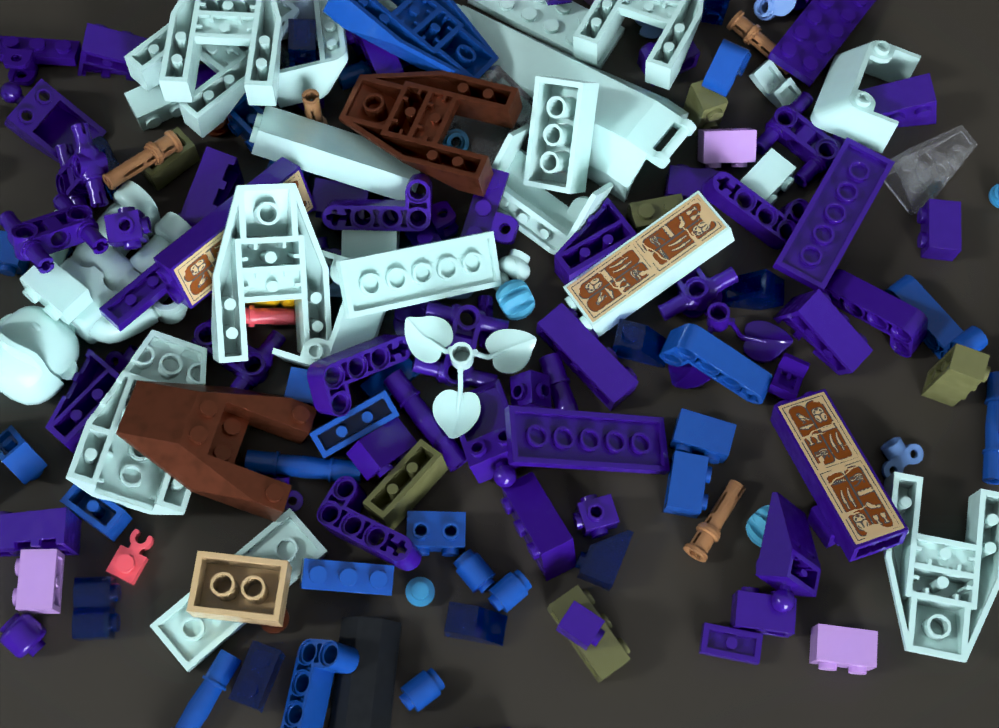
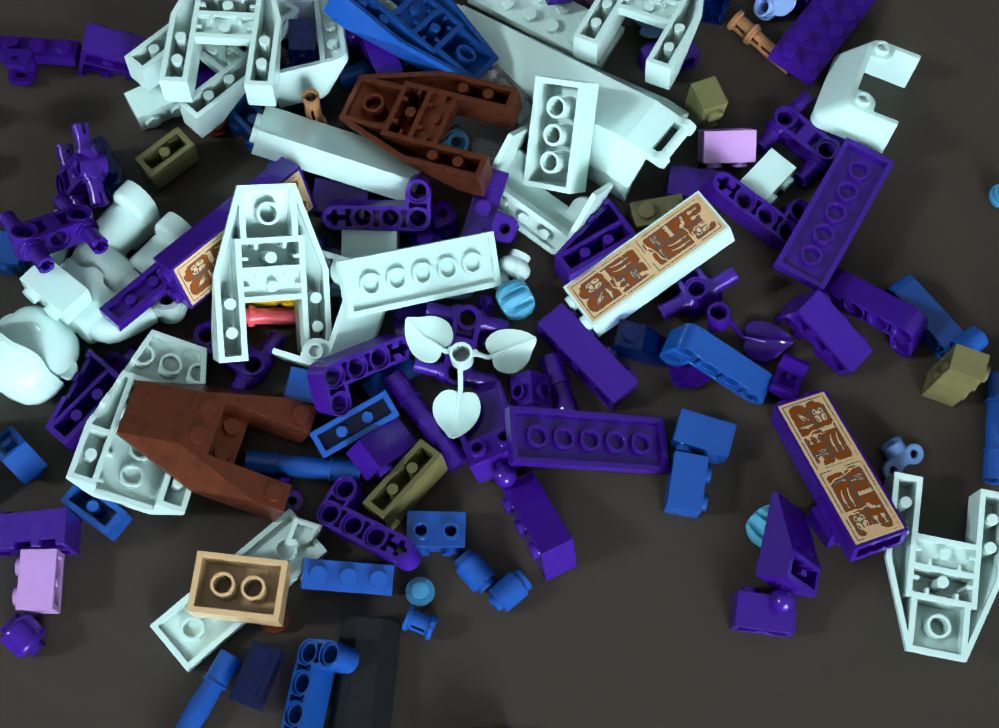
dark purple slope [0,78,107,164] -> none
clear blue brick [72,576,121,641] -> none
medium nougat pin [102,130,183,190] -> none
dark purple brick [104,207,152,250] -> none
coral plate [106,529,155,586] -> none
dark purple wedge [178,146,245,227] -> none
blue brick [399,668,445,712] -> none
clear blue slope [444,601,508,647] -> none
olive brick [547,585,631,683] -> none
dark purple brick [556,600,606,650] -> none
dark purple brick [572,494,620,539] -> none
clear blue slope [575,530,634,591] -> none
medium nougat pin [683,479,746,562] -> none
dark purple plate [699,622,763,665] -> none
blue beam [701,39,752,97] -> none
clear blue slope [722,269,784,310] -> none
light aqua slope [748,59,801,108] -> none
lavender brick [809,623,878,675] -> none
dark purple wedge [861,73,937,128] -> none
clear wedge [884,125,978,216] -> none
dark purple brick [917,198,962,261] -> none
none -> light aqua tile [284,516,323,548]
none -> blue bush [401,605,439,641]

